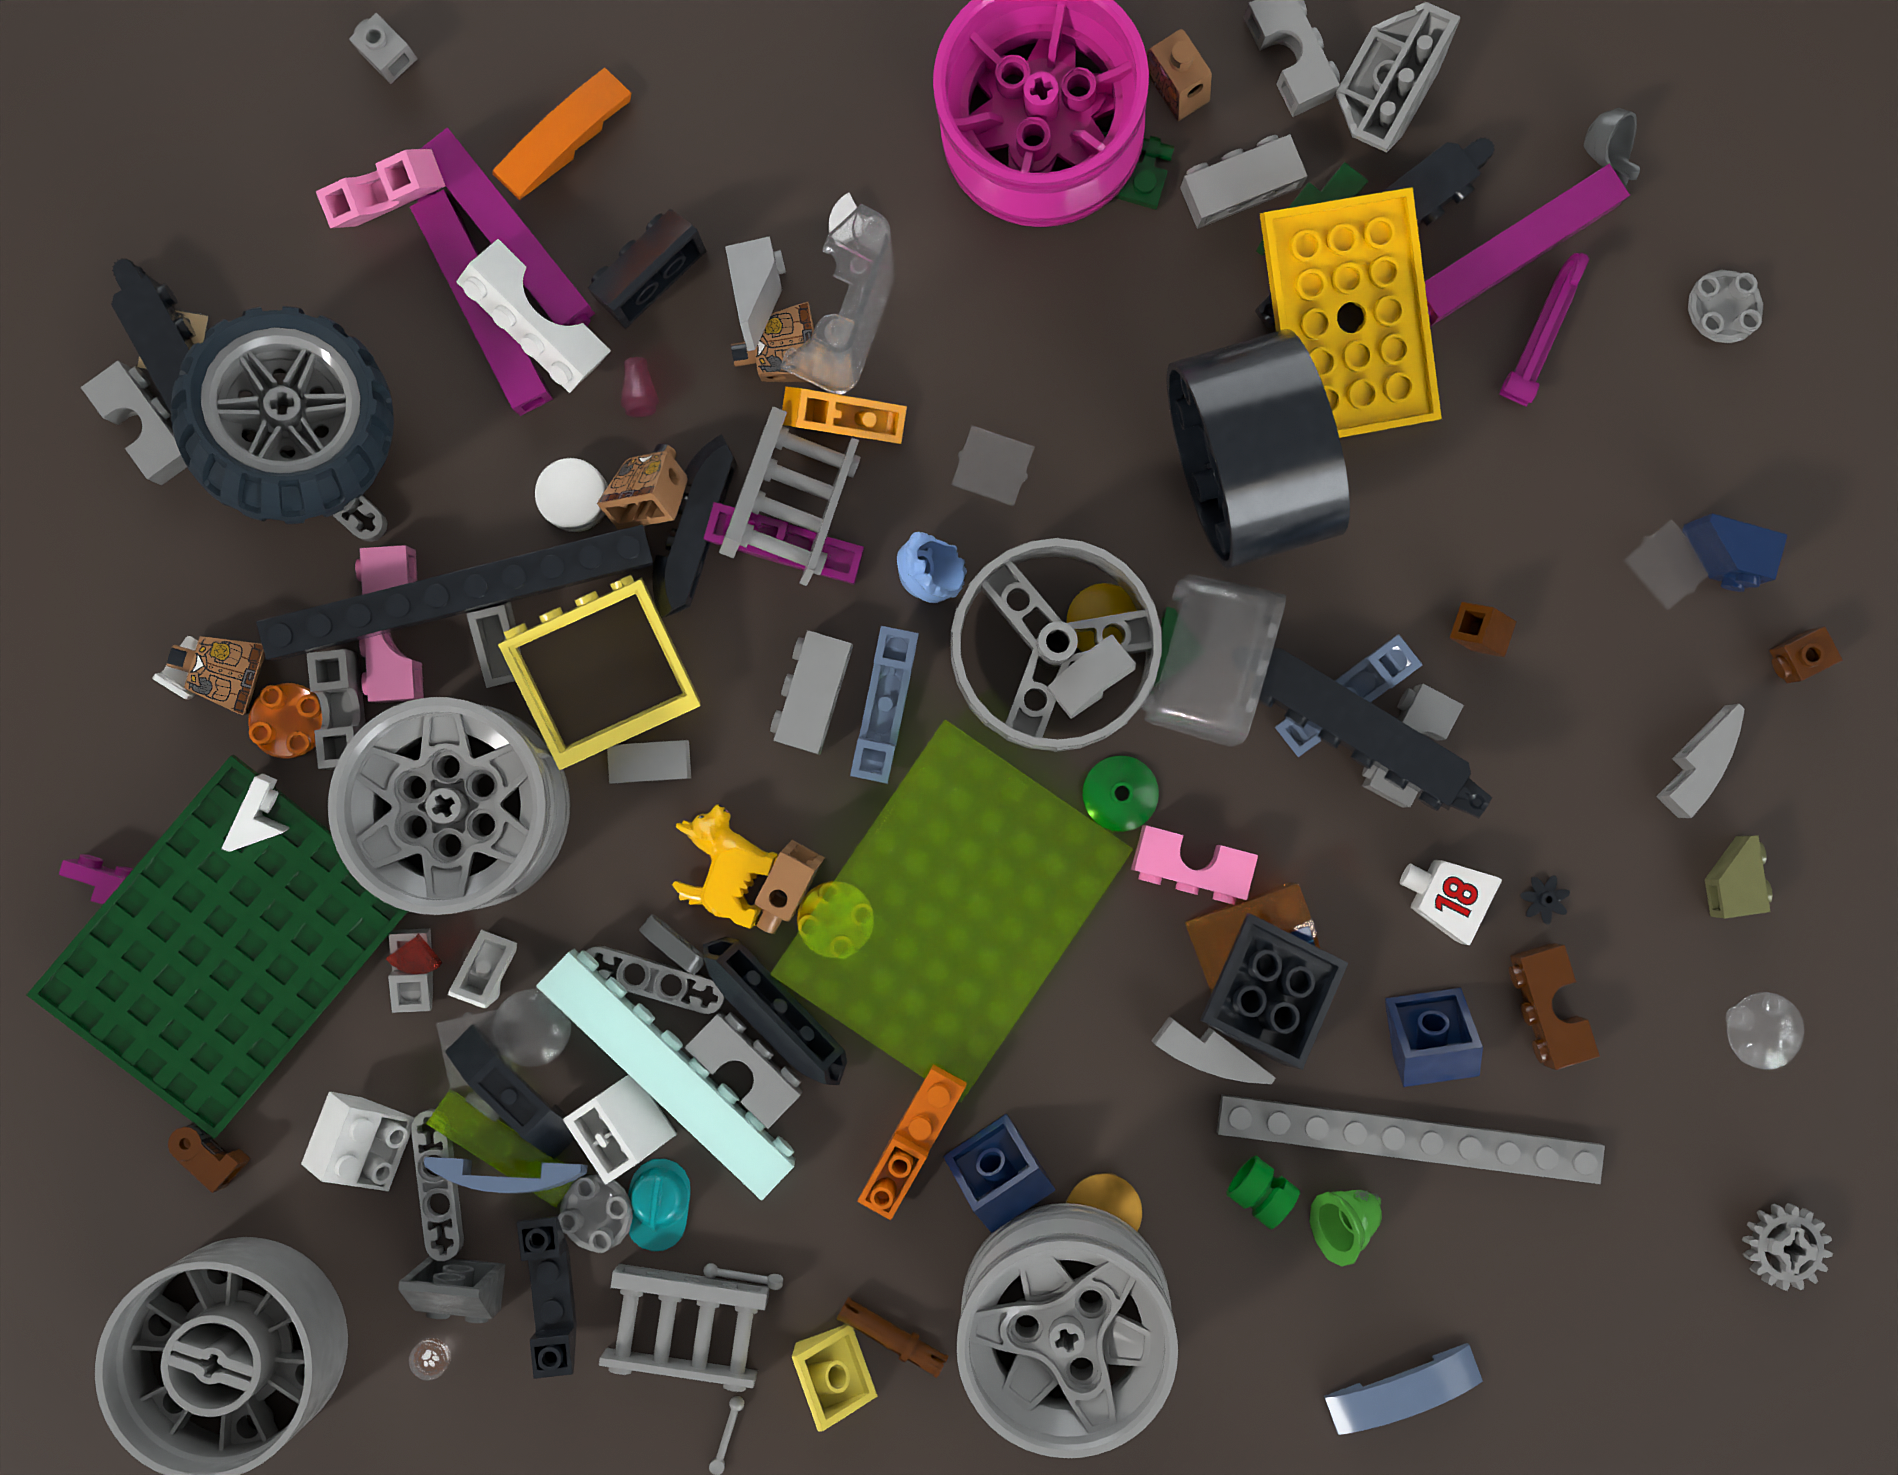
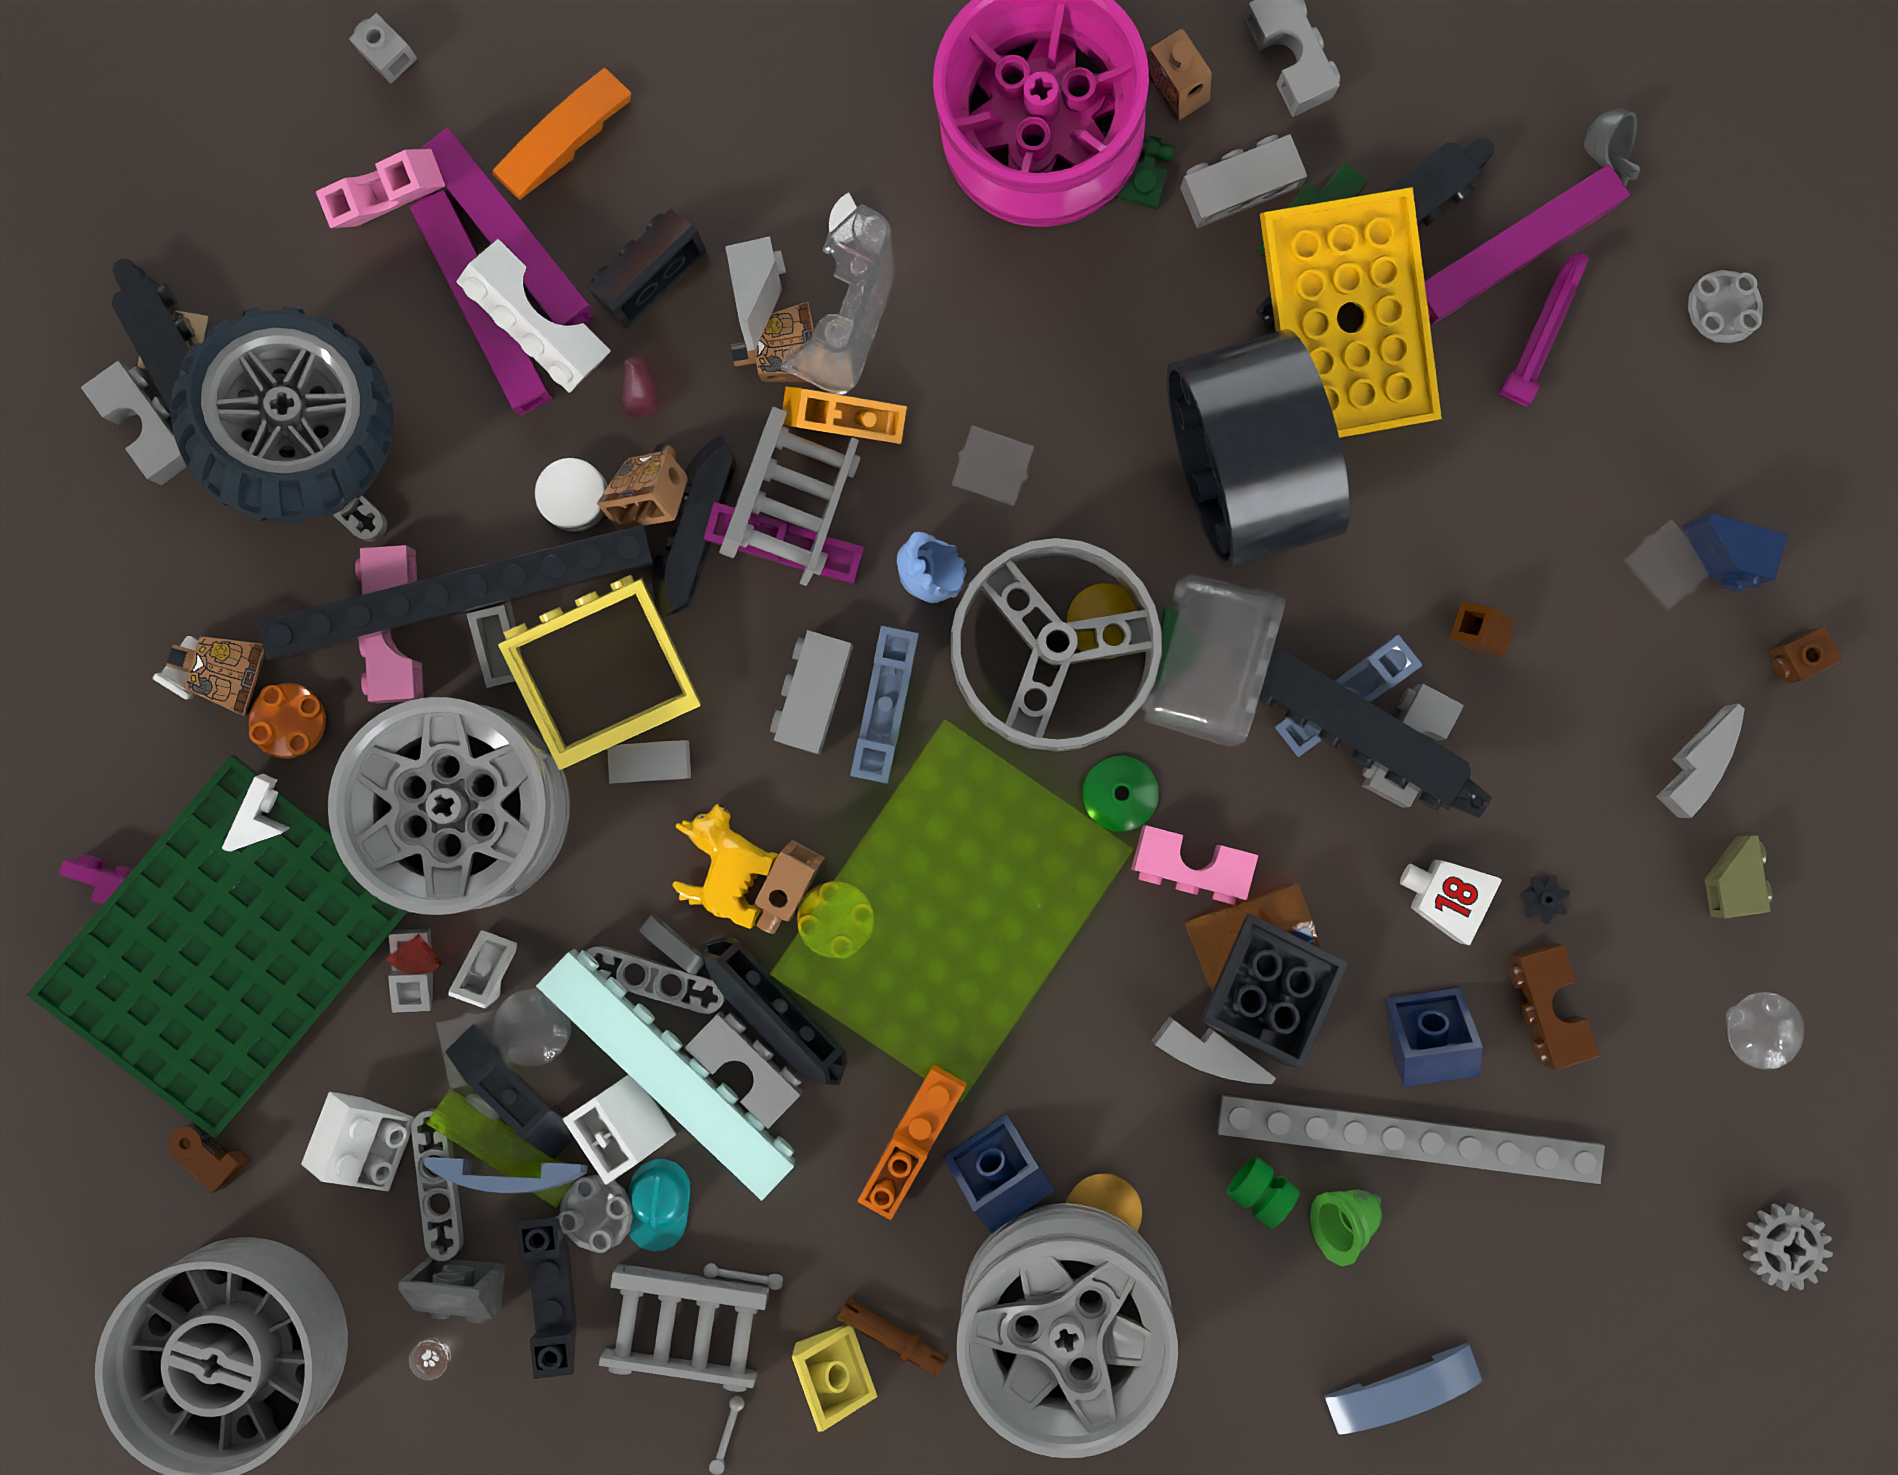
light grey arch [307,649,366,770] -> none
light grey slope [1047,634,1136,719] -> none
light grey wedge [1336,2,1460,153] -> none

